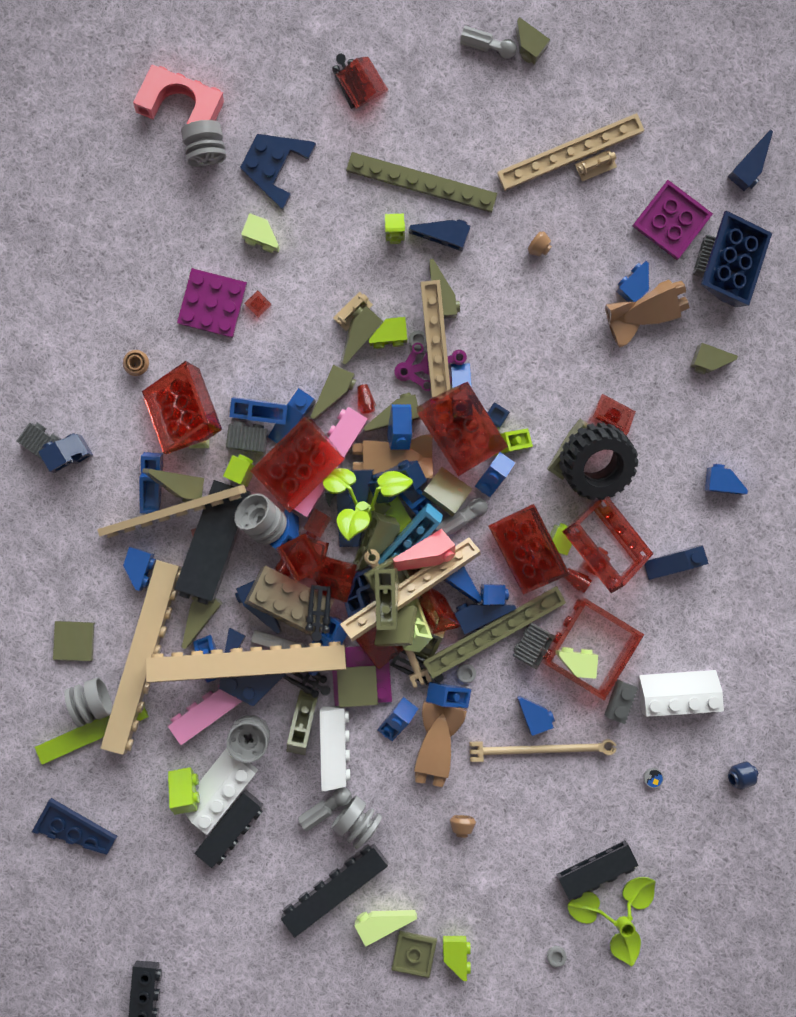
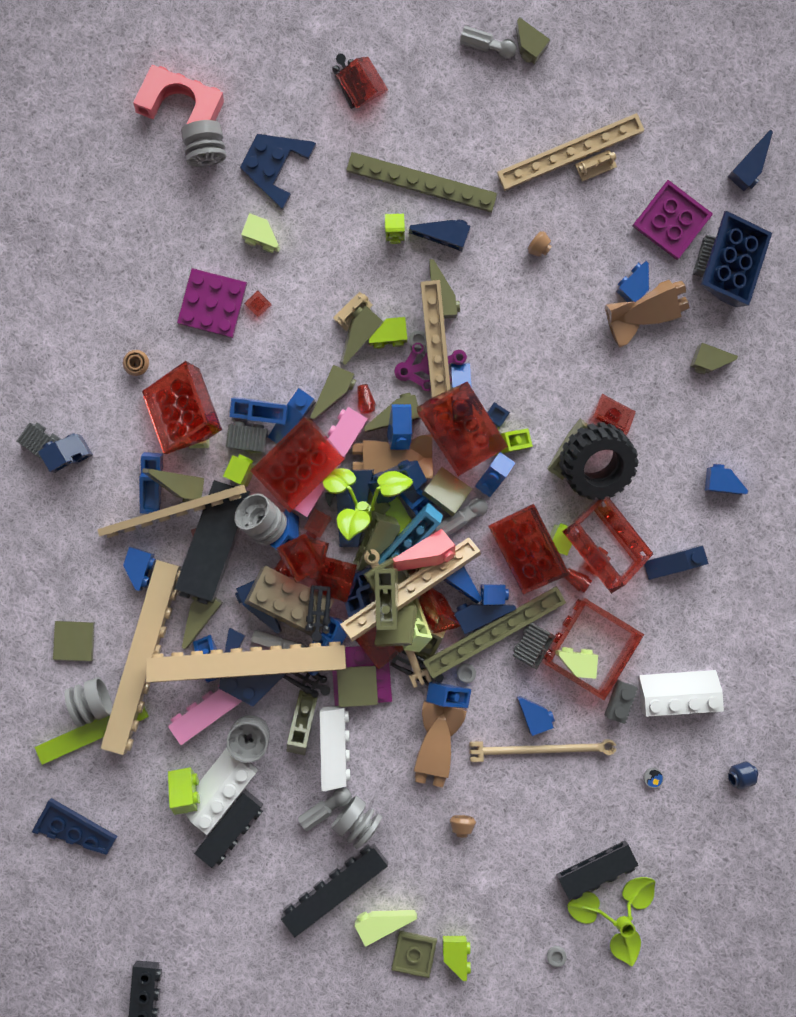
blue slope [377,697,418,741] -> none

